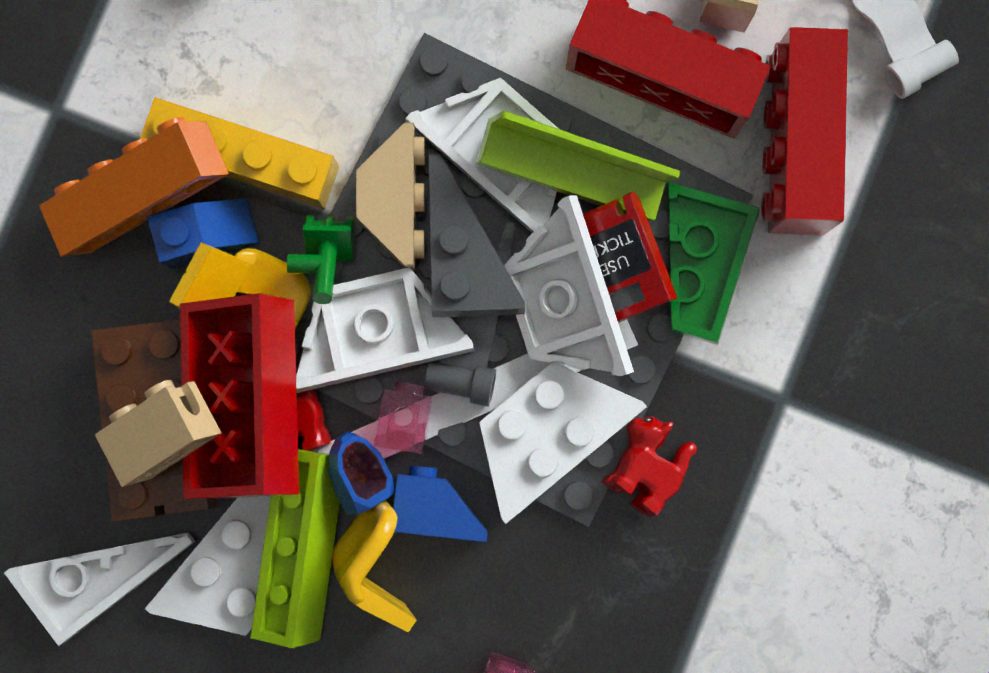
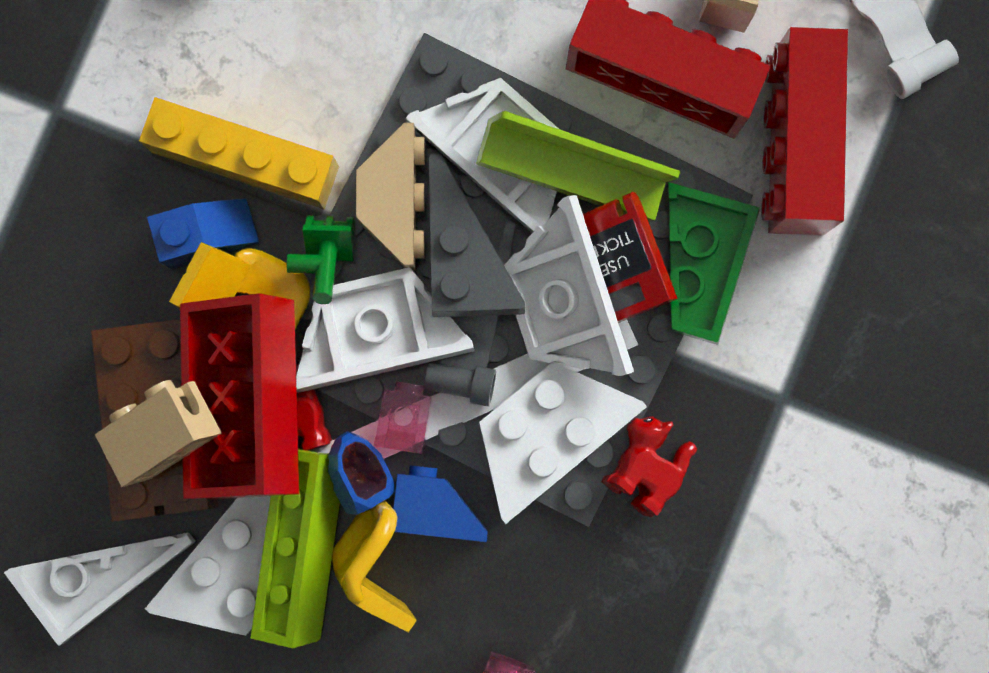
orange brick [39,117,229,257] -> none

